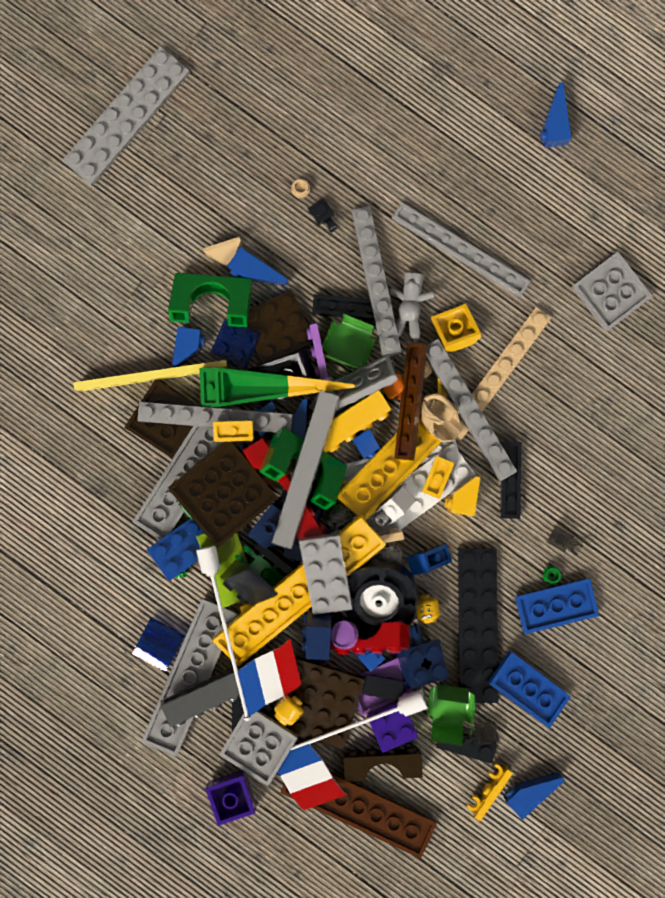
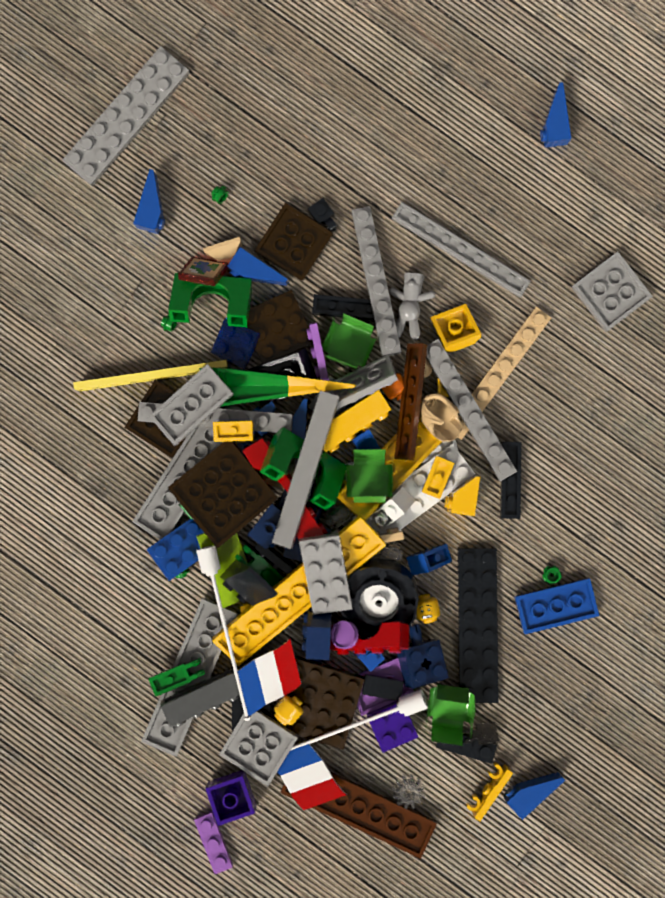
clear blue slope [132,617,185,672] -> none
blue slope [172,327,205,367] -> none
tan plate [291,179,310,198] -> none
dark brown arch [343,746,423,782] -> none
blue plate [487,651,571,729] -> none
clear smoke plate [546,526,583,556] -> none
none -> blue slope [133,169,165,235]
none -> green hinge [148,658,206,697]
none -> light grey plate [149,364,234,446]
none -> green plate [161,314,177,332]
none -> tile [178,256,228,286]
none -> medium lavender plate [194,810,233,875]
none -> green plate [211,186,229,204]
none -> dark brown plate [254,203,333,282]
none -> bright green piece [346,450,393,503]
none -> clear gear [392,774,425,809]

